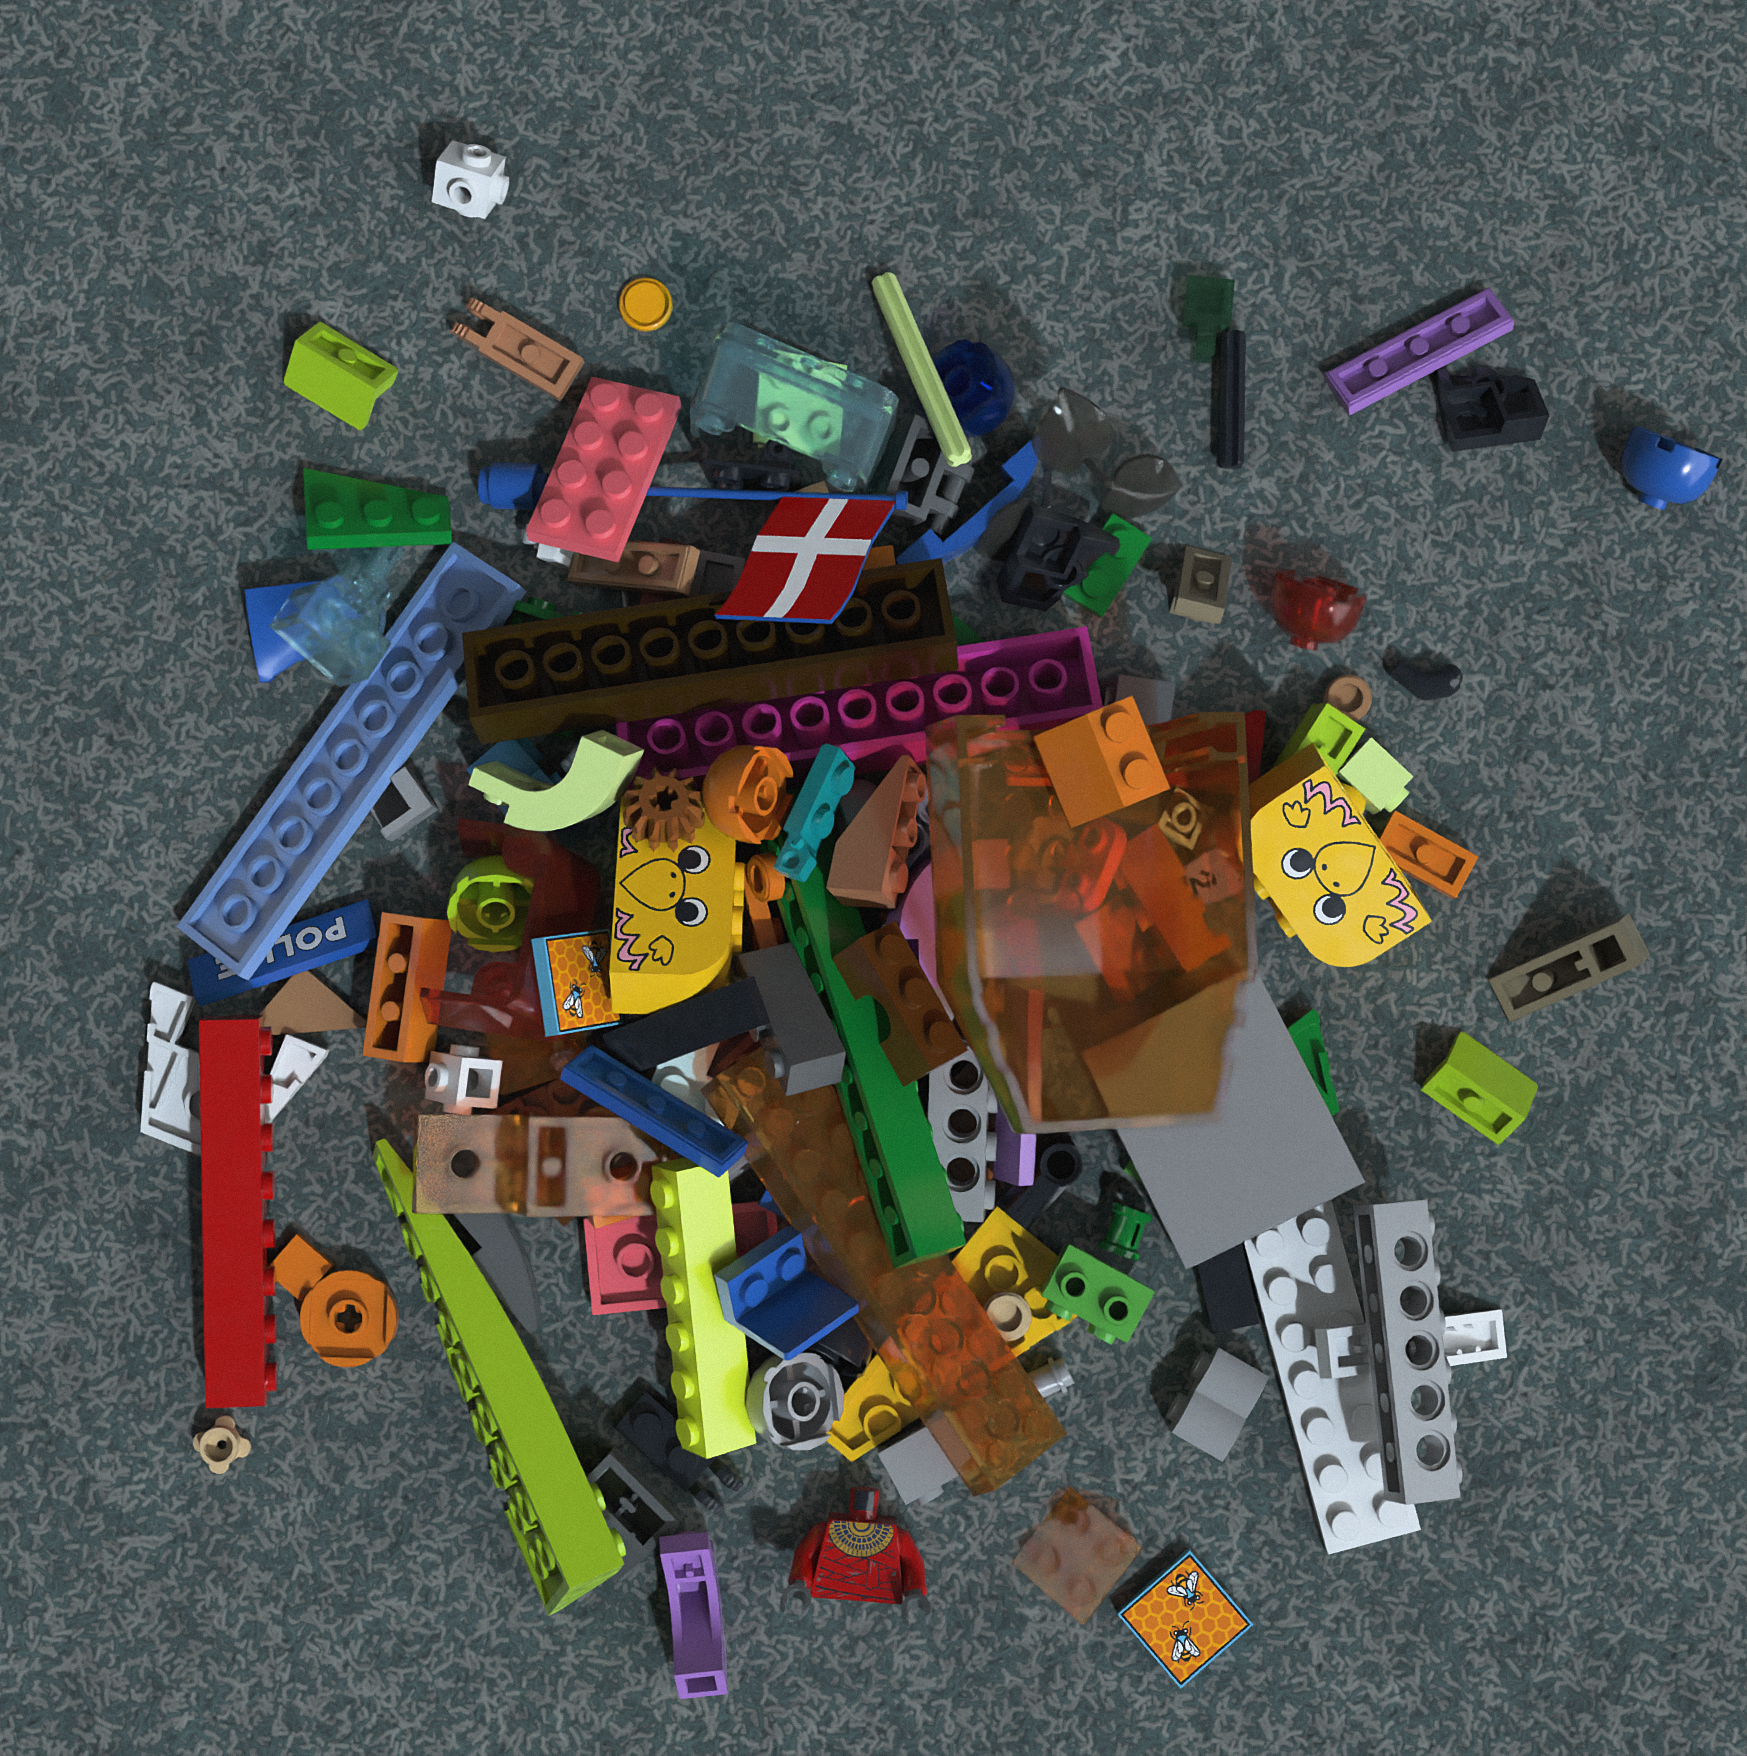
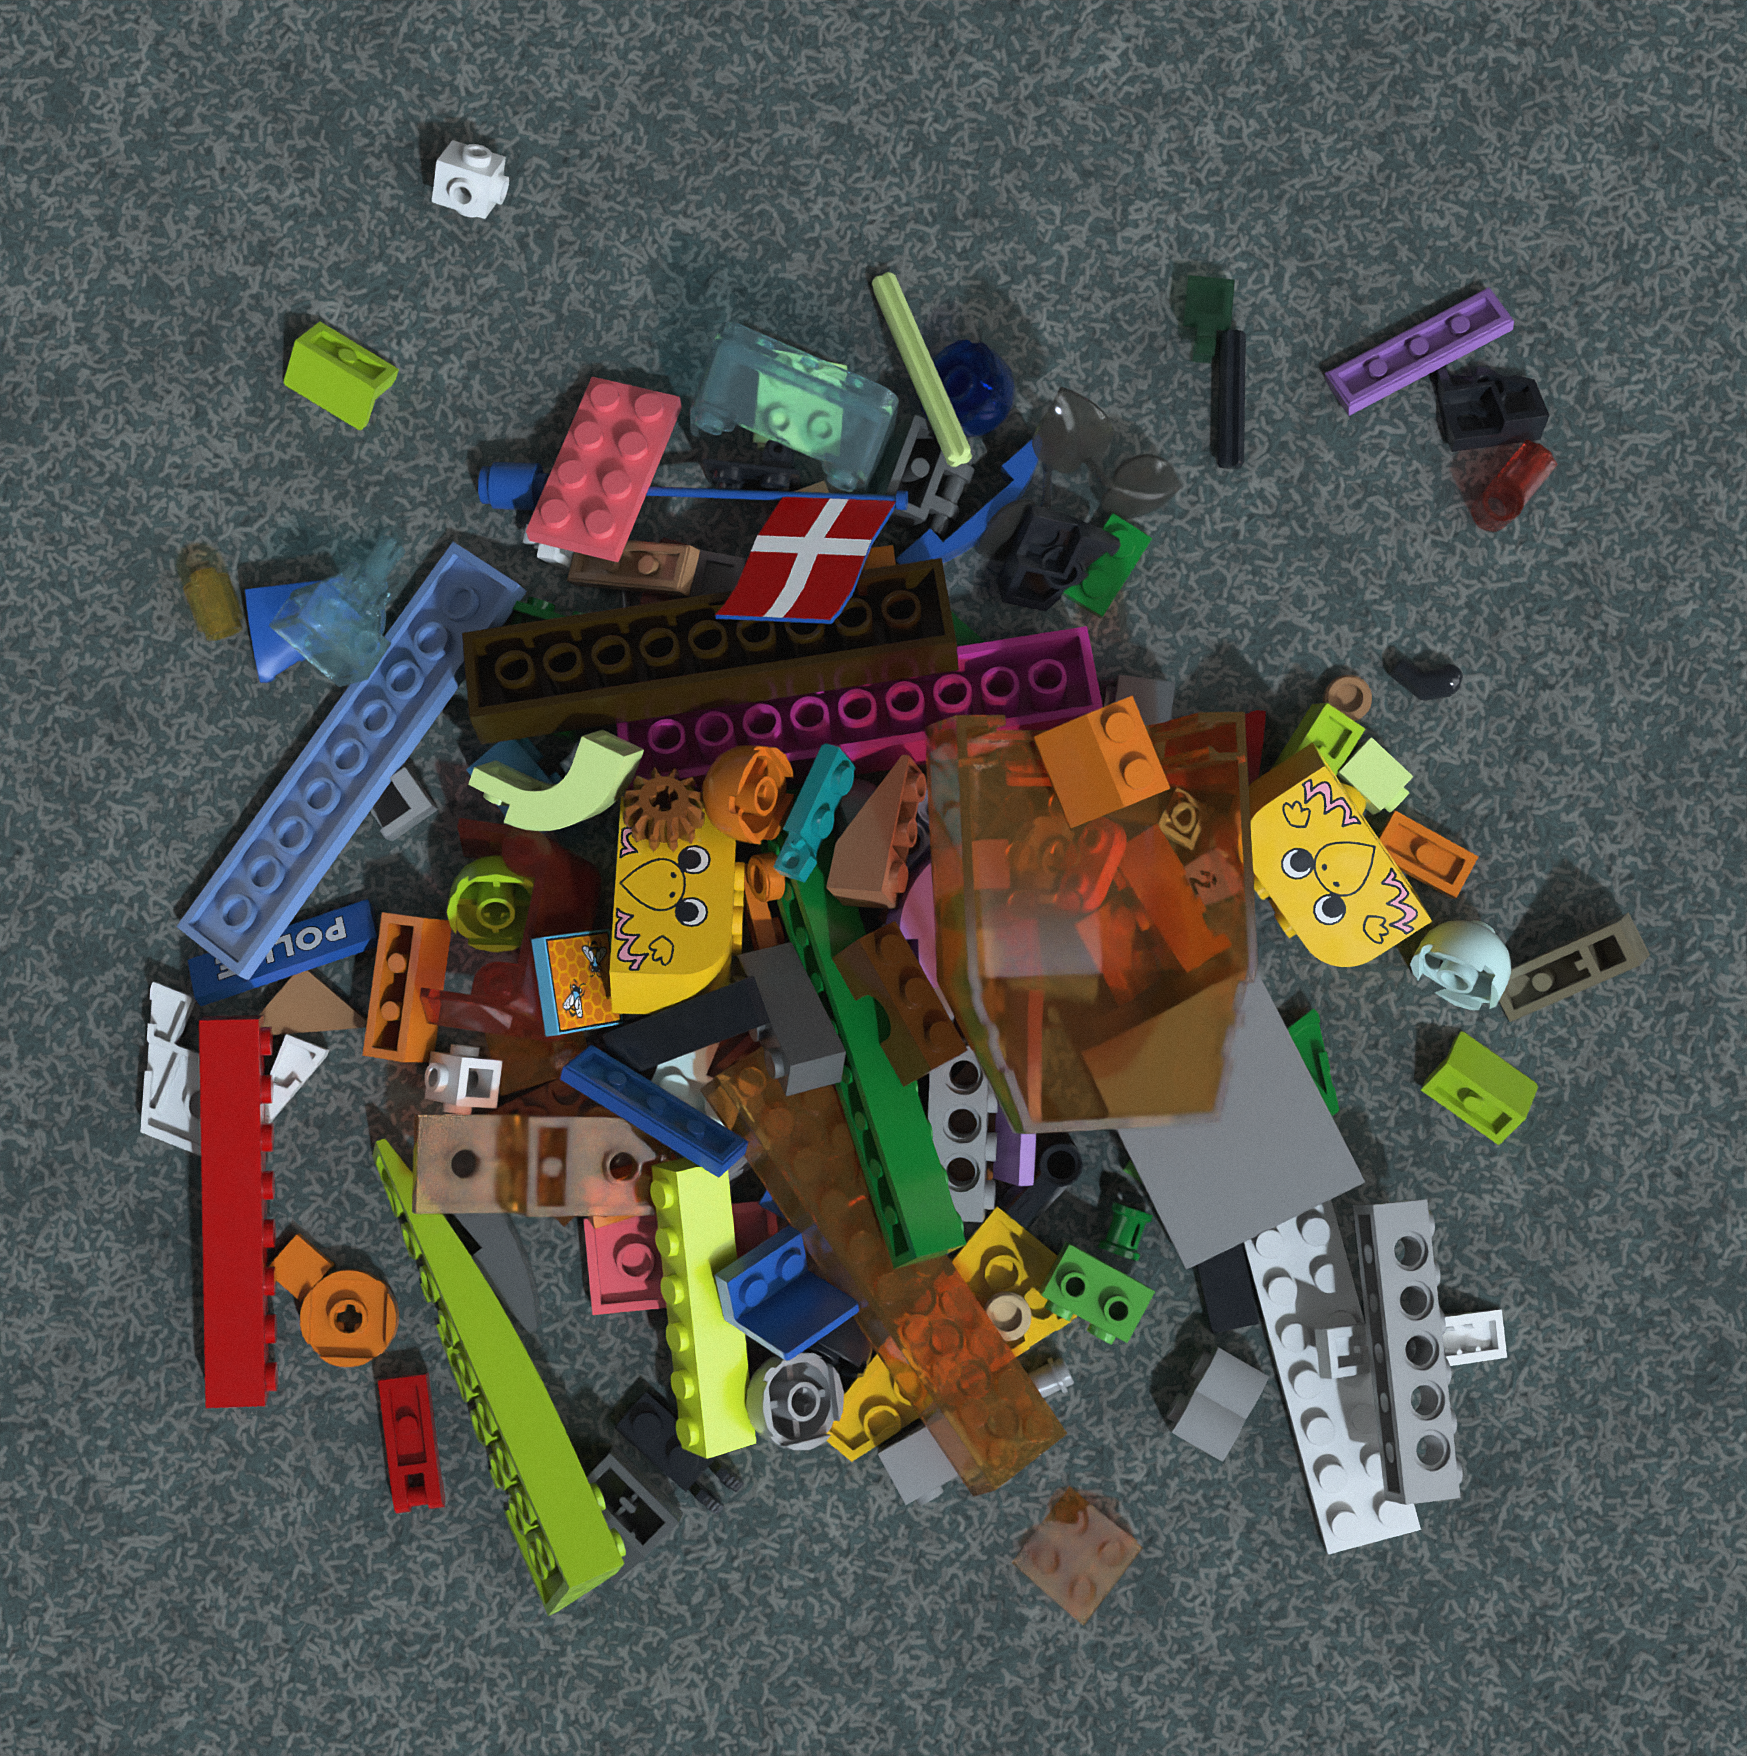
tan plate [193,1415,251,1474] -> none
green wing [303,468,452,550] -> none
nougat hinge [450,297,585,402] -> none
light orange piece [619,277,673,332] -> none
medium lavender arch [659,1531,728,1699] -> none
red torso [780,1486,932,1626] -> none
tile [1116,1548,1253,1689] -> none
dark tan slope [1169,546,1232,624] -> none
clear red cylinder [1269,568,1368,651] -> none
blue cylinder [1622,426,1723,510] -> none
none -> clear yellow brick [182,567,243,641]
none -> red plate [378,1372,446,1514]
none -> light aqua cylinder [1410,920,1511,1010]
none -> clear red piece [1471,439,1558,532]

